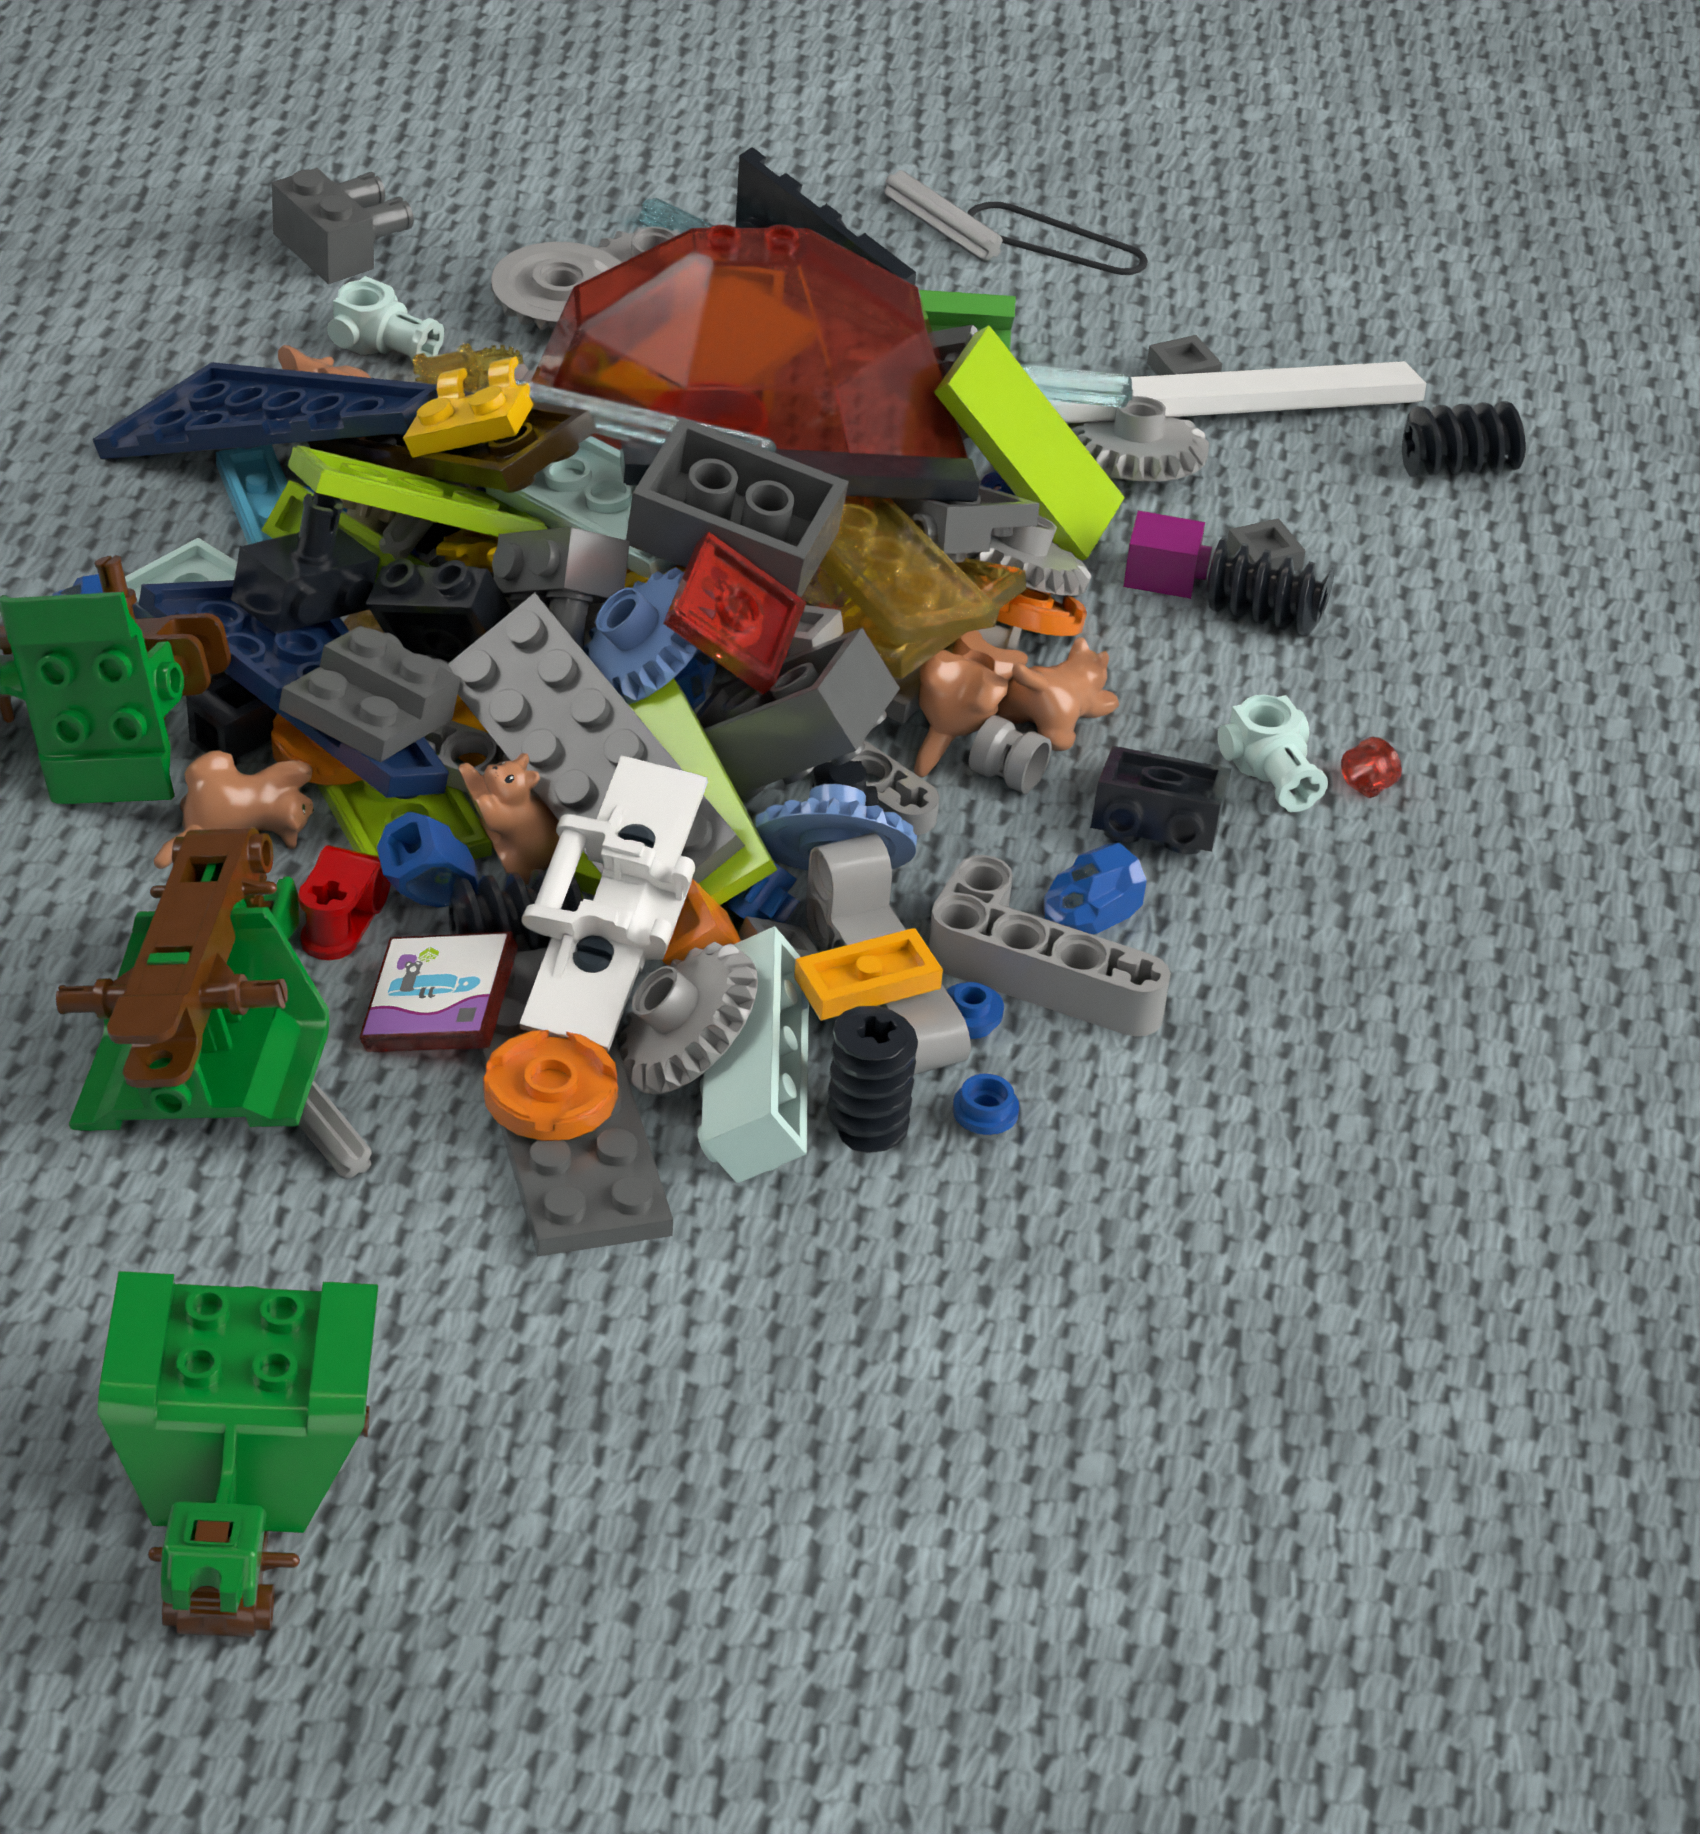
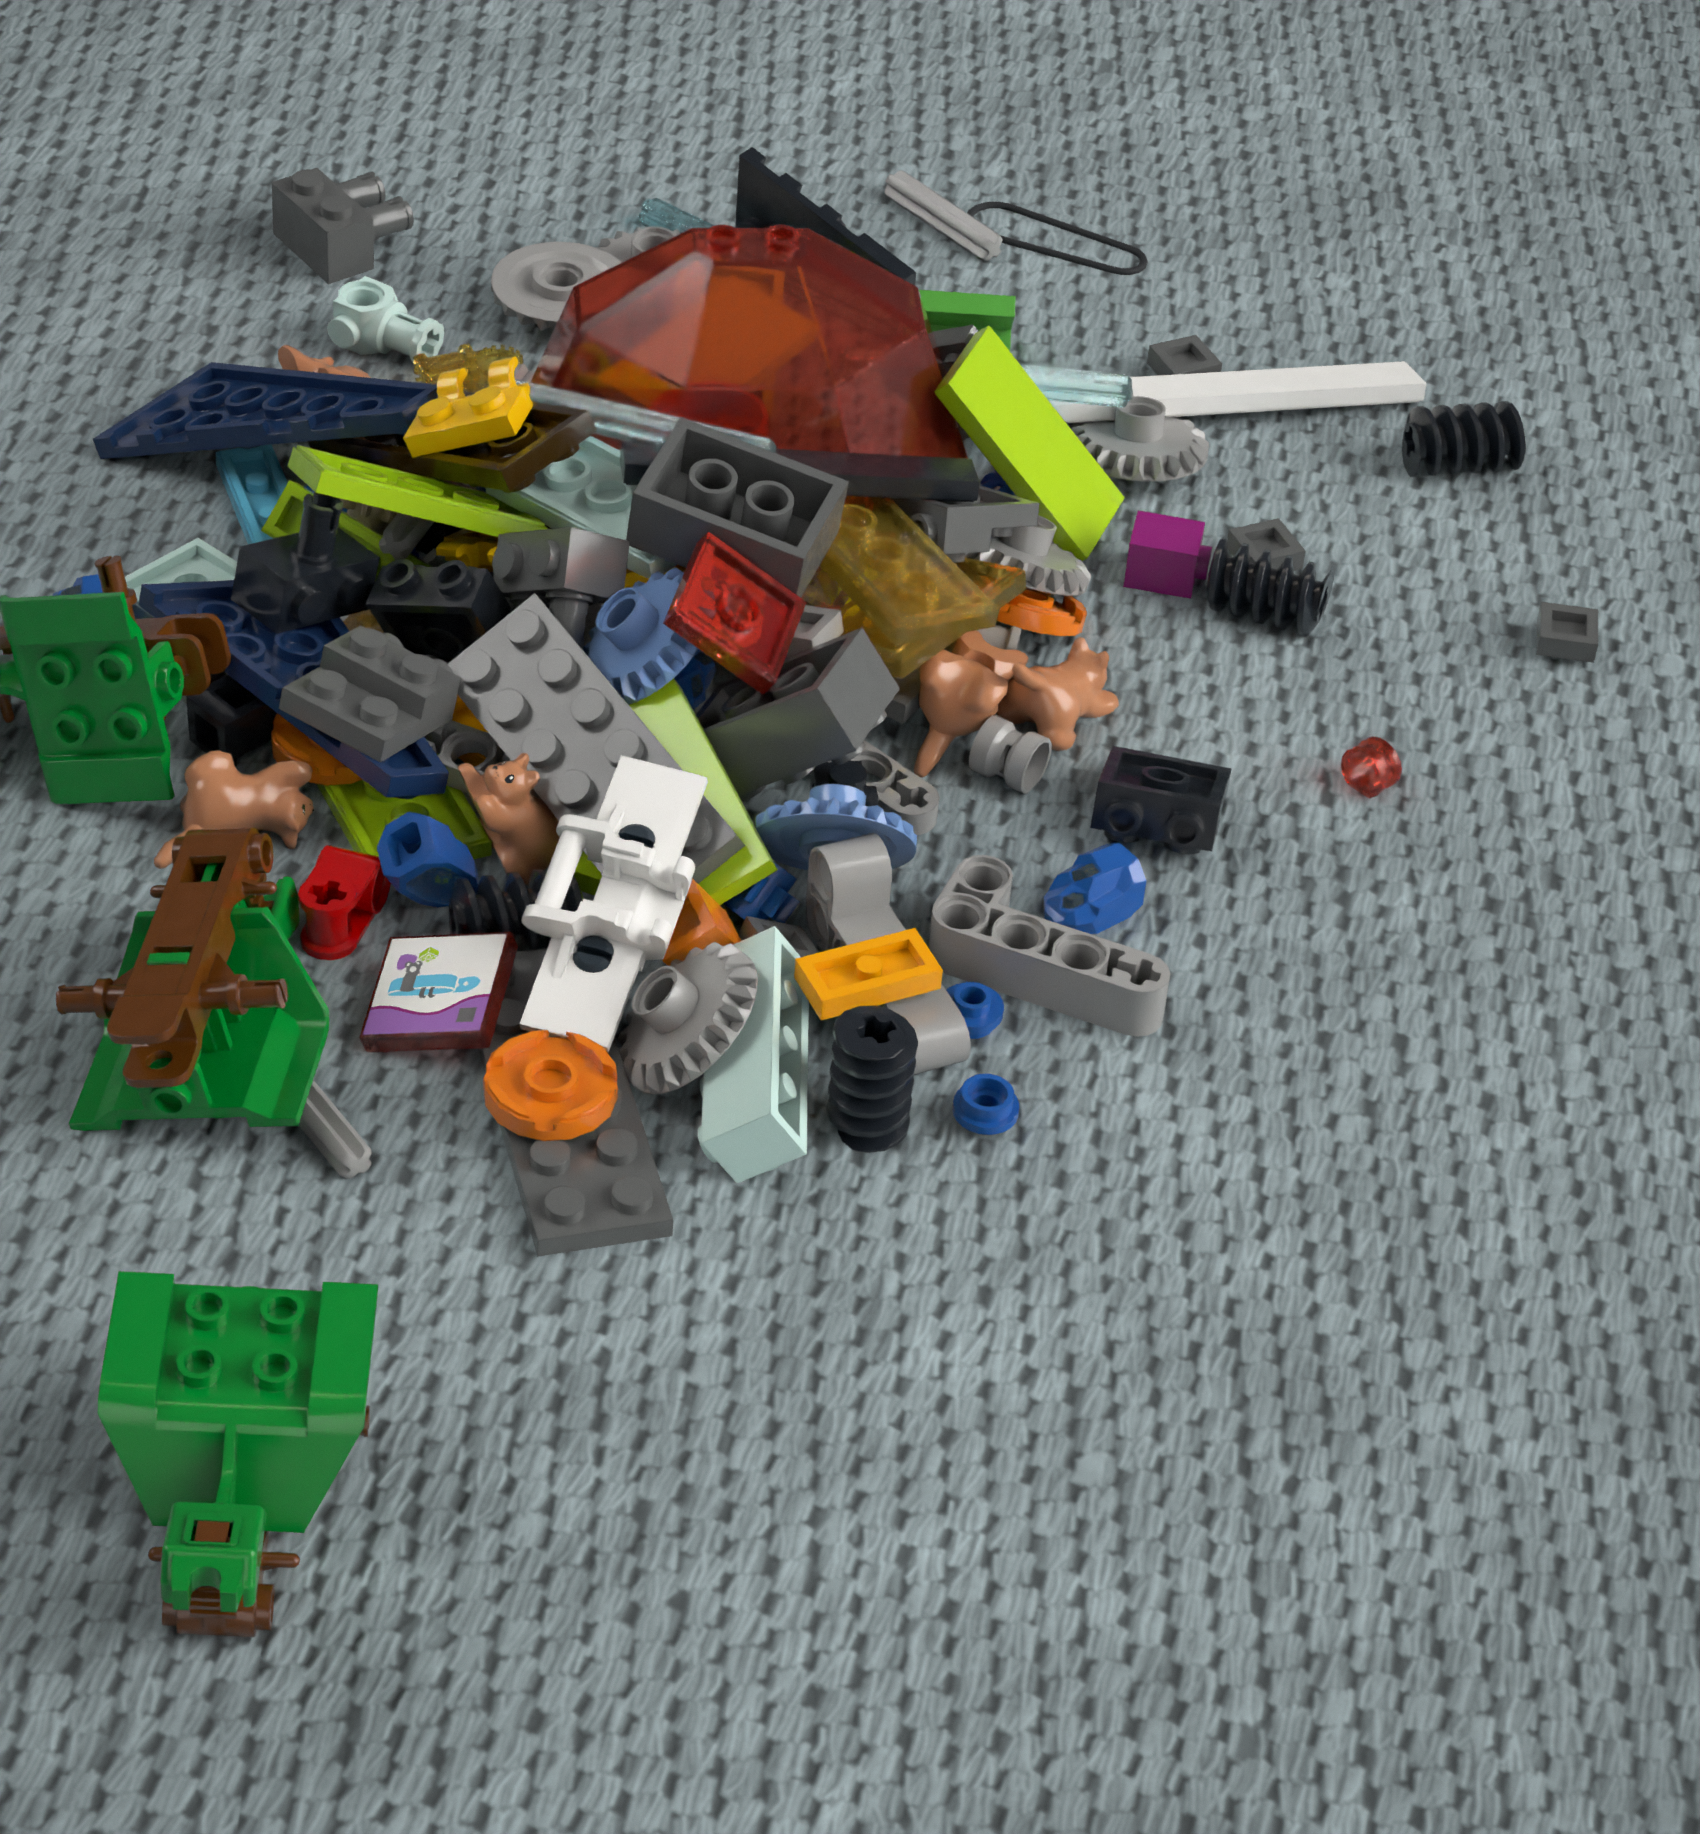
light aqua connector [1217,695,1328,812] -> none
none -> dark grey plate [1536,602,1598,663]

